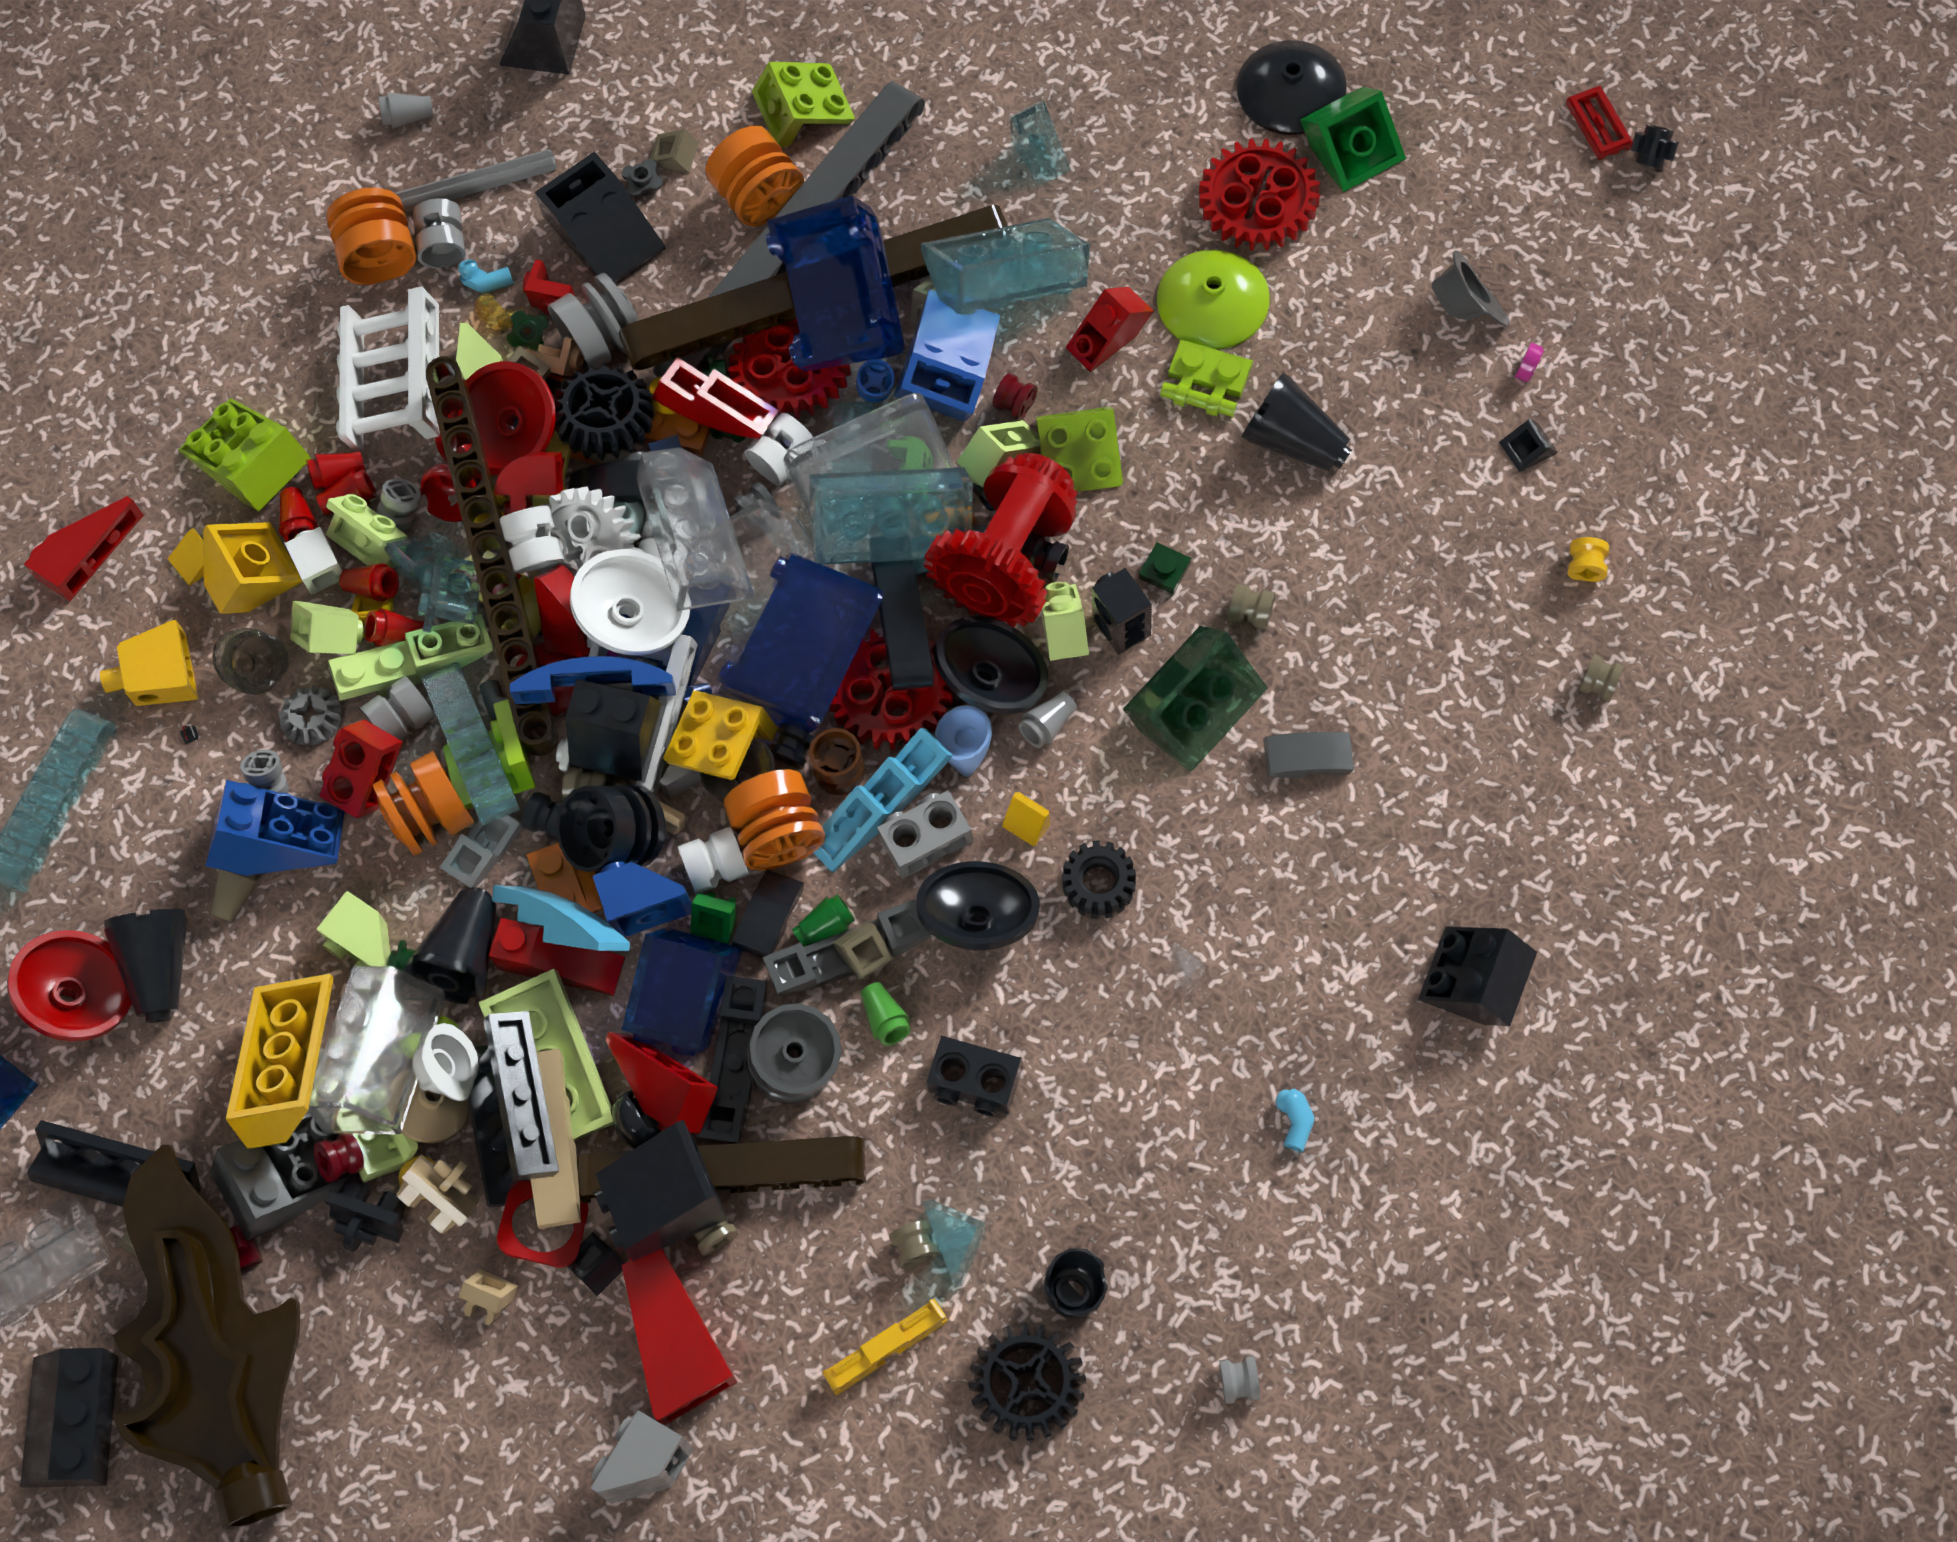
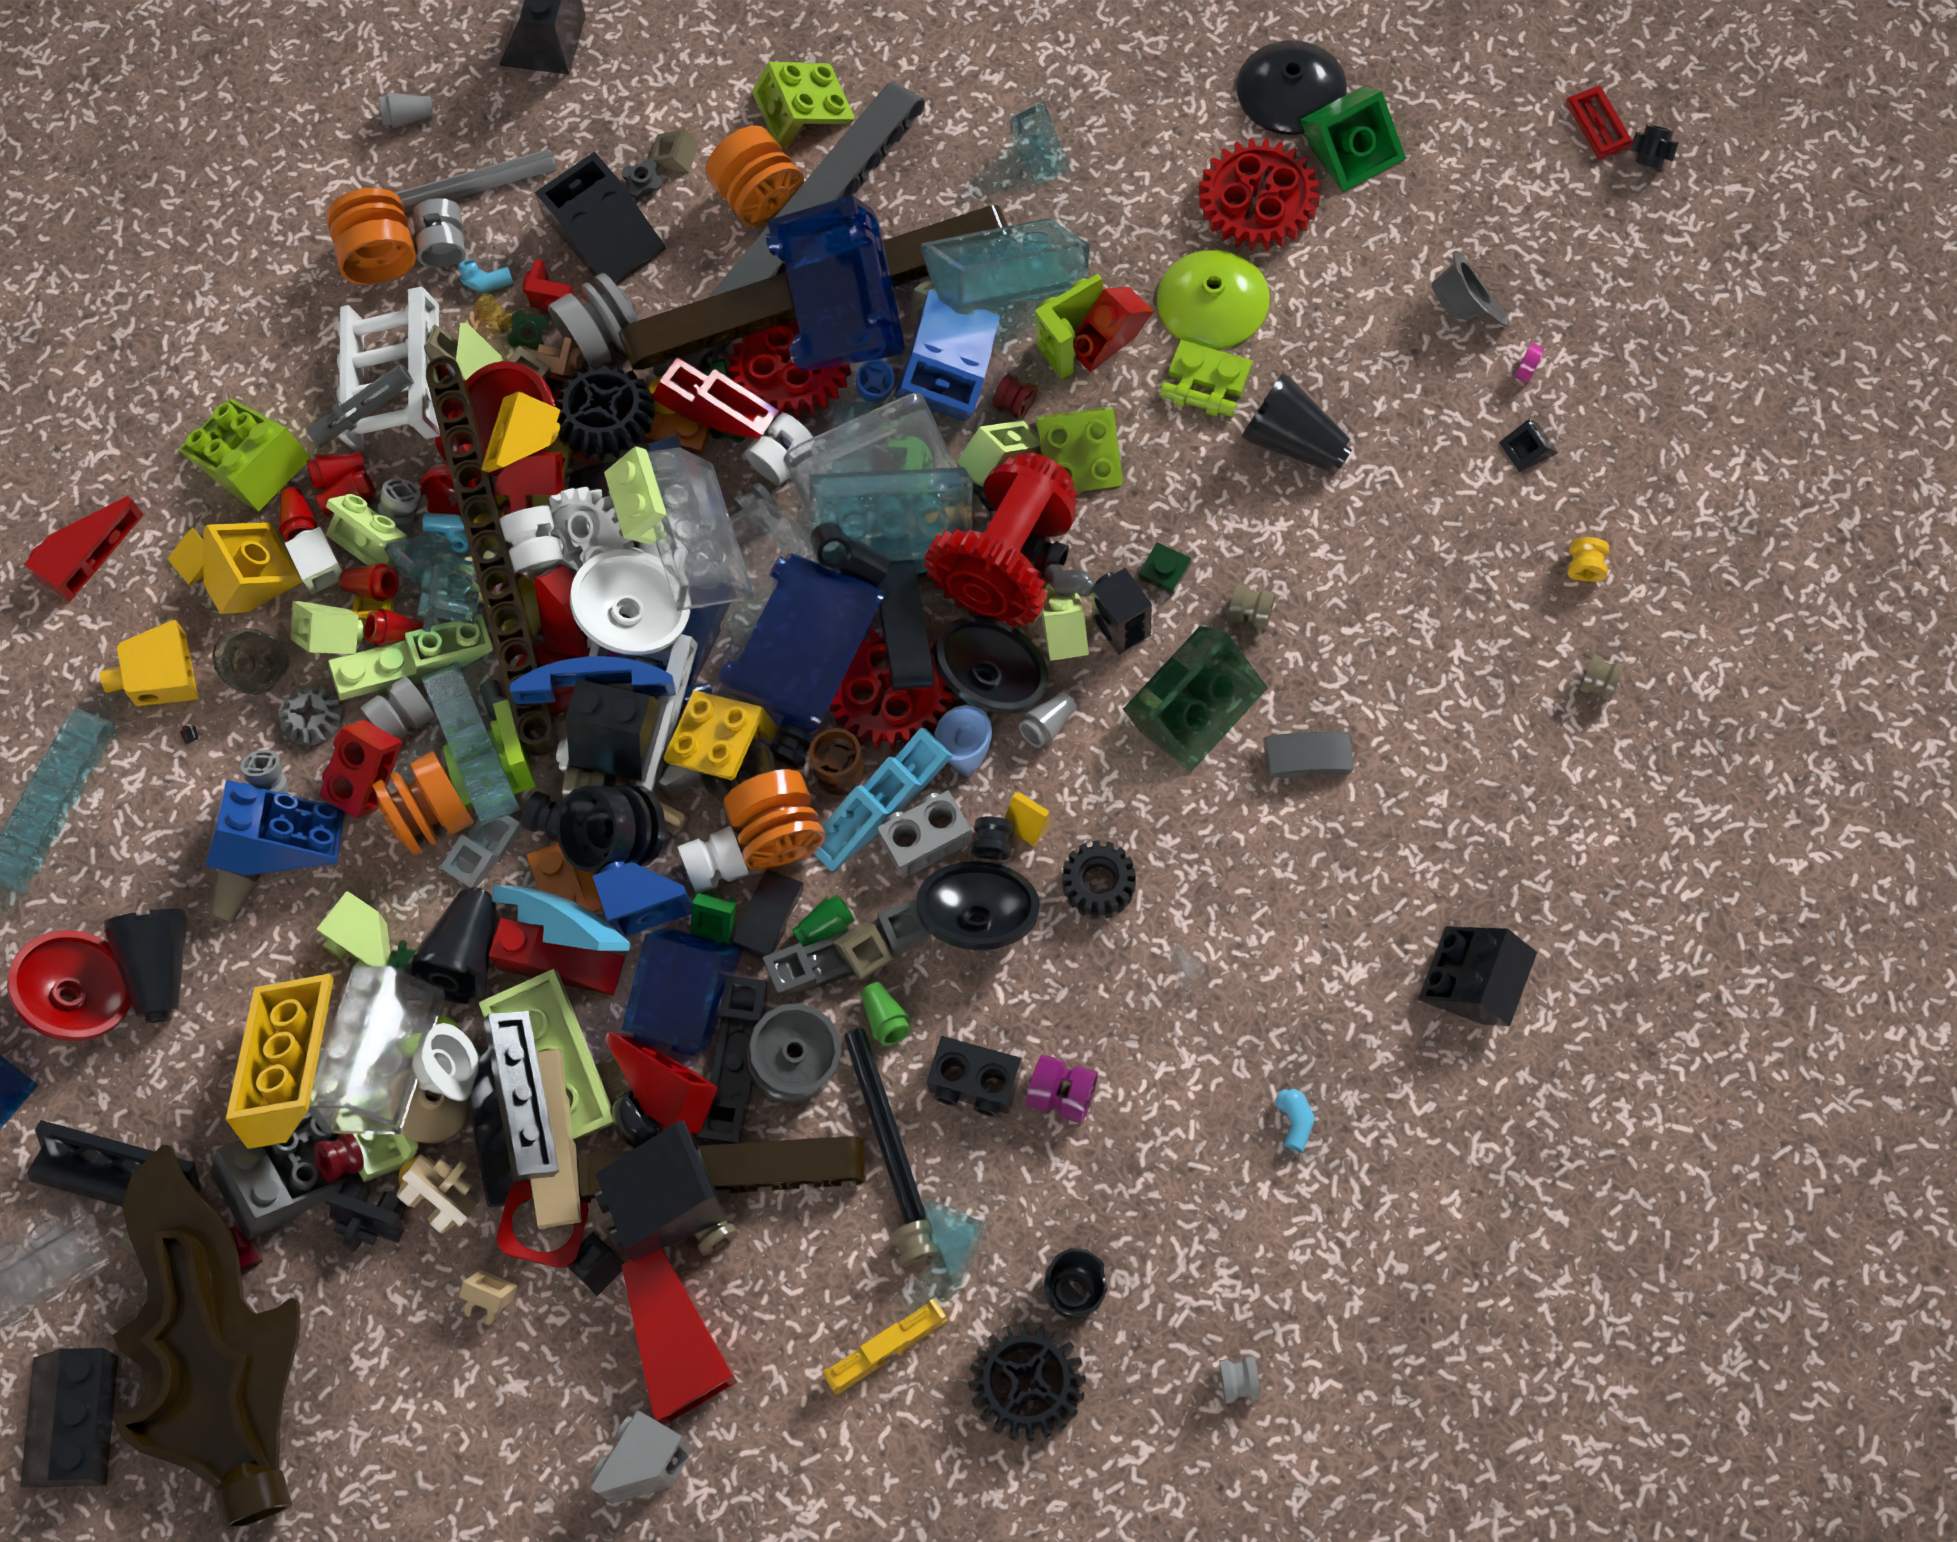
none -> dark grey pin [306,363,414,448]
none -> medium azure arm [423,512,470,553]
none -> dark tan slope [424,324,458,382]
none -> yellow slope [481,392,560,472]
none -> yellowish green bracket [604,446,667,545]
none -> black piece [810,522,891,589]
none -> black axle [844,1028,926,1225]
none -> black wheel [971,816,1015,860]
none -> magenta wheel [1025,1054,1098,1124]
none -> lime bracket [1035,274,1103,380]
none -> dark grey arm [1044,564,1095,597]

